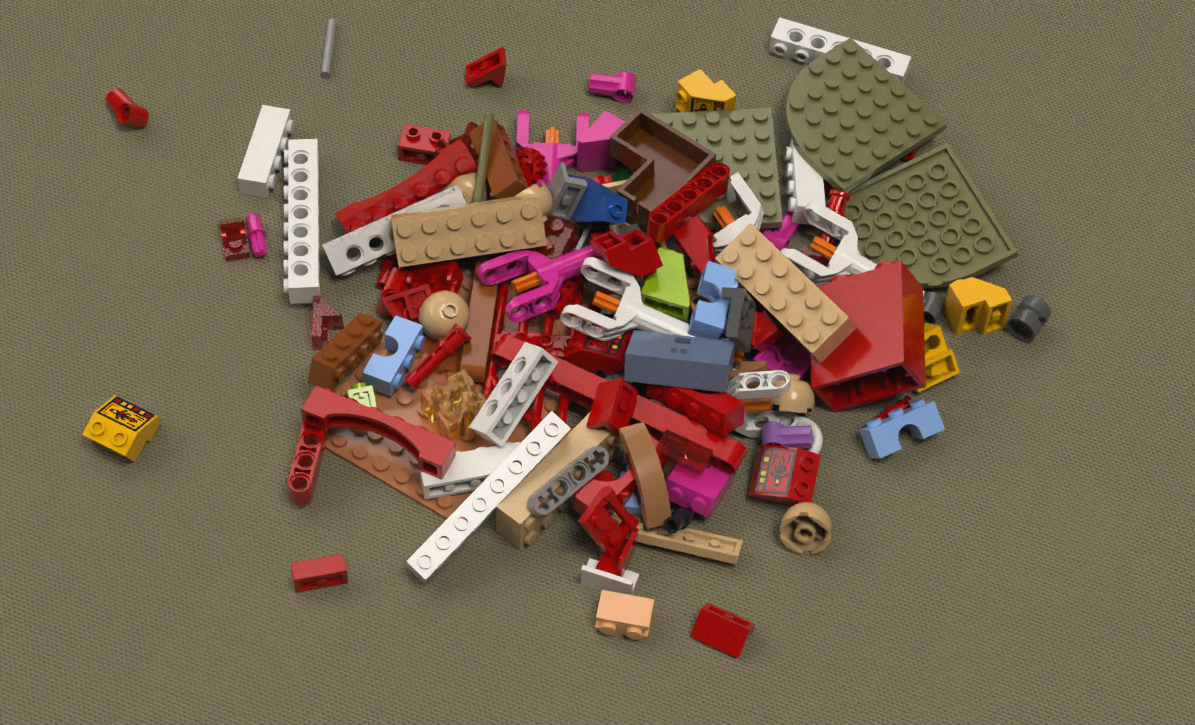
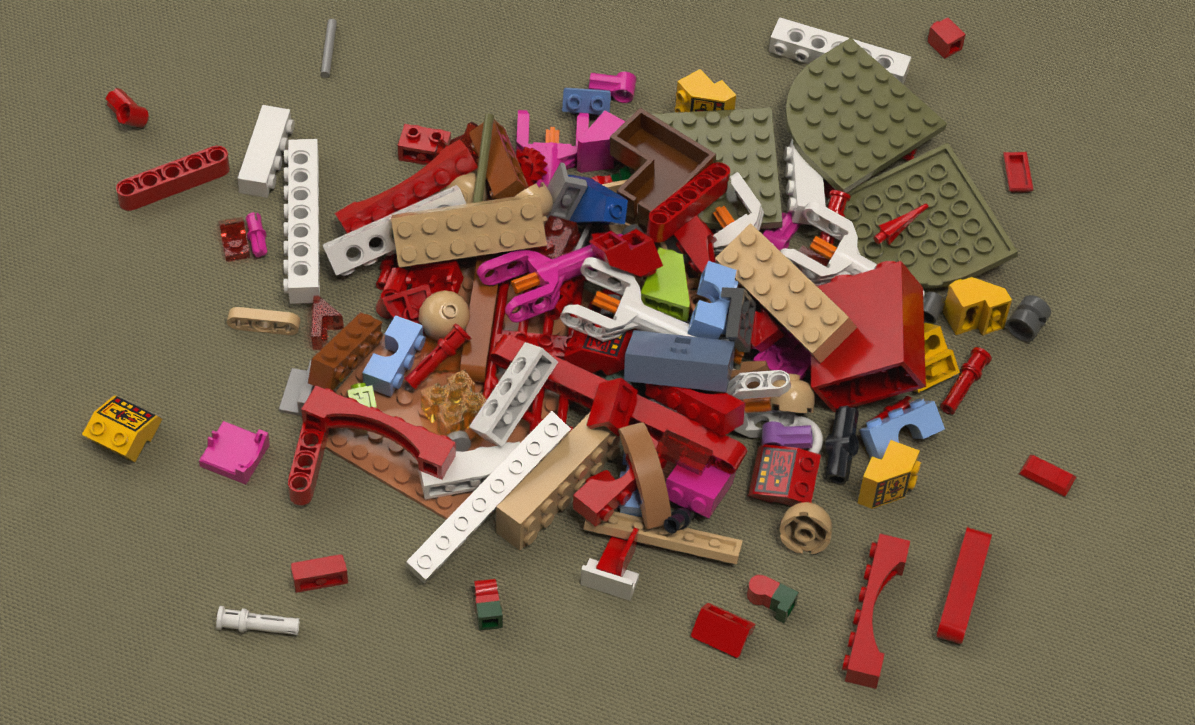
red slope [465,47,506,88] -> none
light grey beam [527,446,609,516] -> none
red plate [578,486,639,556] -> none
light nougat brick [595,590,654,640] -> none
none -> red beam [116,145,230,211]
none -> dark pink piece [199,421,270,485]
none -> white pin [216,606,300,636]
none -> tan beam [227,307,301,335]
none -> light grey panel [279,360,315,416]
none -> light grey tile [447,431,471,452]
none -> leg [474,579,503,631]
none -> medium blue bracket [562,88,611,115]
none -> leg [747,575,799,623]
none -> black piece [825,406,859,485]
none -> red arch [842,534,910,689]
none -> yellow piece [857,440,922,509]
none -> red piece [873,203,929,245]
none -> red brick [927,17,966,59]
none -> red beam [936,527,992,645]
none -> red pin [940,347,992,415]
none -> red tile [1003,152,1033,192]
none -> red tile [1019,454,1076,497]

